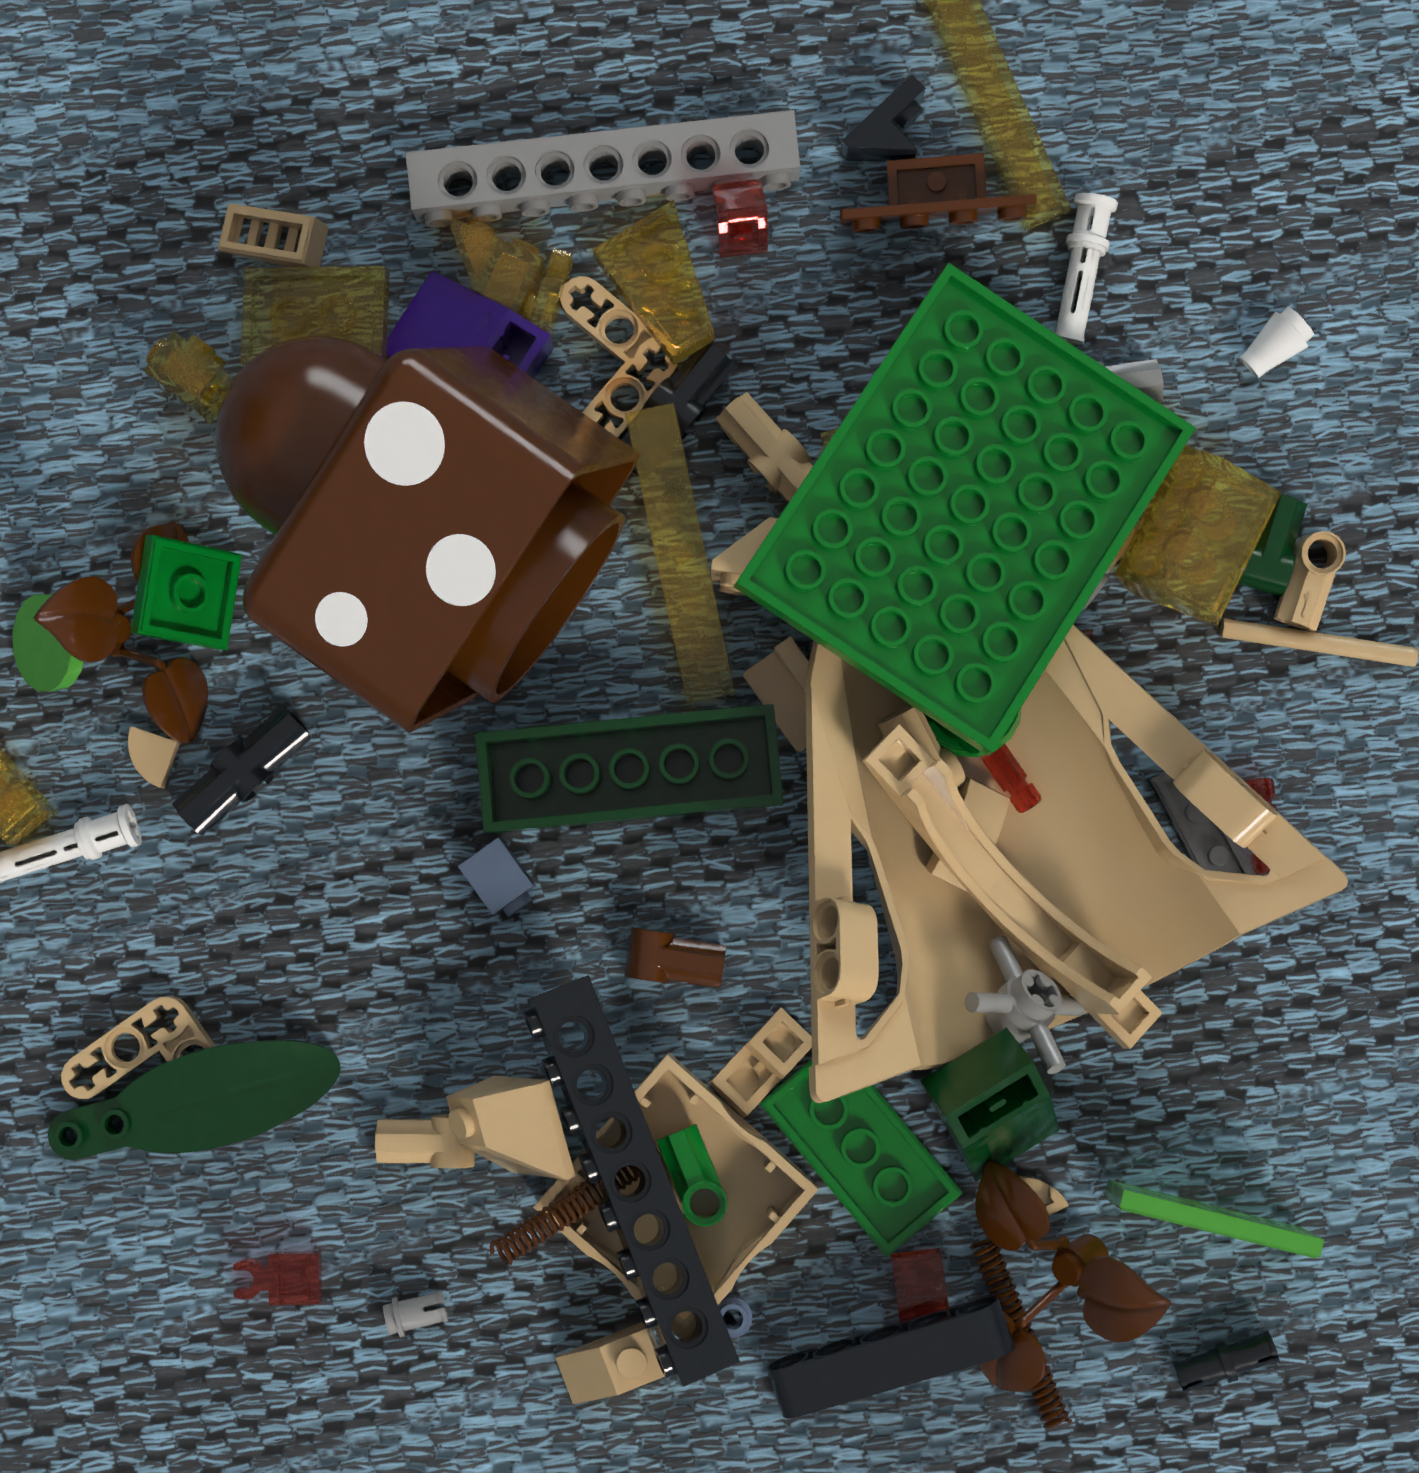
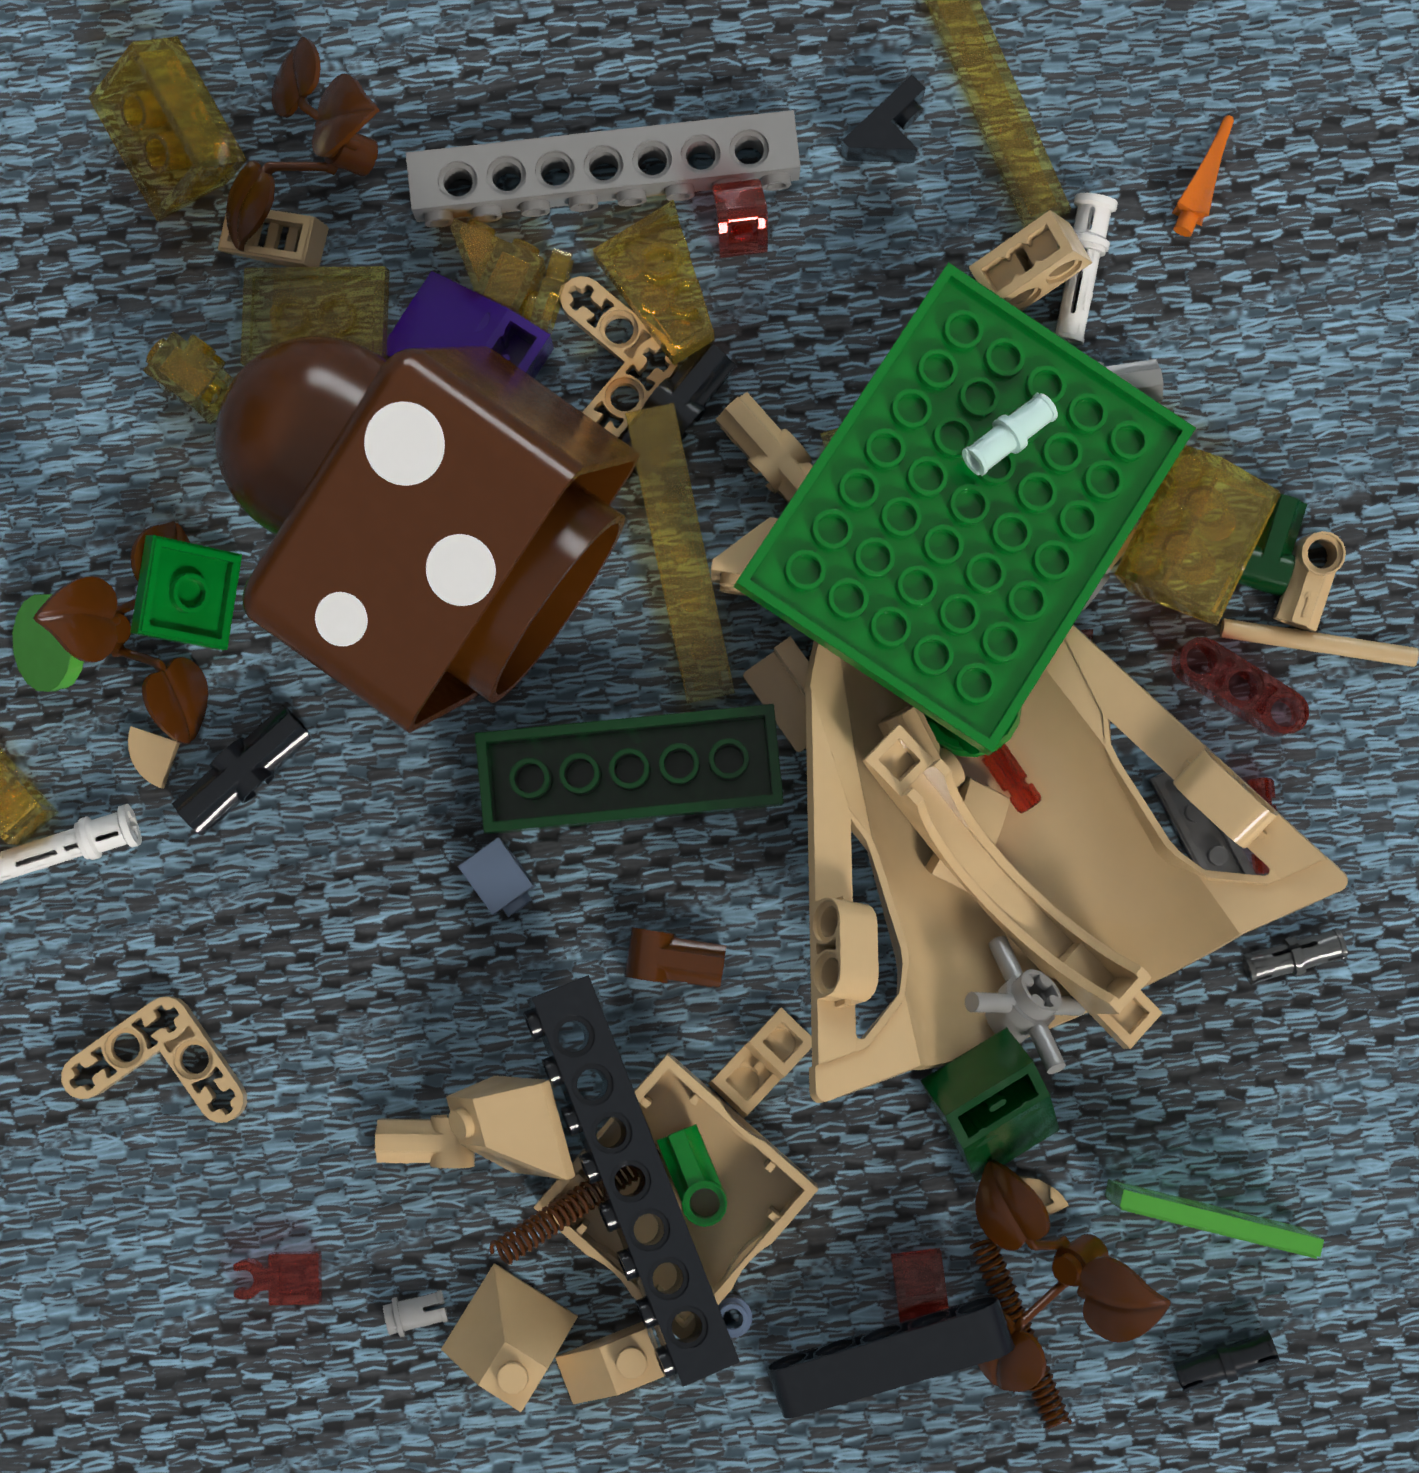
dark green plant [48,1040,340,1160] -> none
green tile [759,1058,963,1257] -> none
reddish brown bracket [839,153,1037,233] -> none
white cone [1239,307,1314,379] -> none
none -> clear yellow slope [89,36,247,221]
none -> reddish brown plant [226,37,380,252]
none -> tan slope [441,1263,578,1412]
none -> light aqua pin [962,393,1058,476]
none -> tan brick [969,210,1093,311]
none -> orange piece [1172,115,1234,237]
none -> clear red beam [1172,637,1309,737]
none -> dark grey pin [1242,928,1348,985]

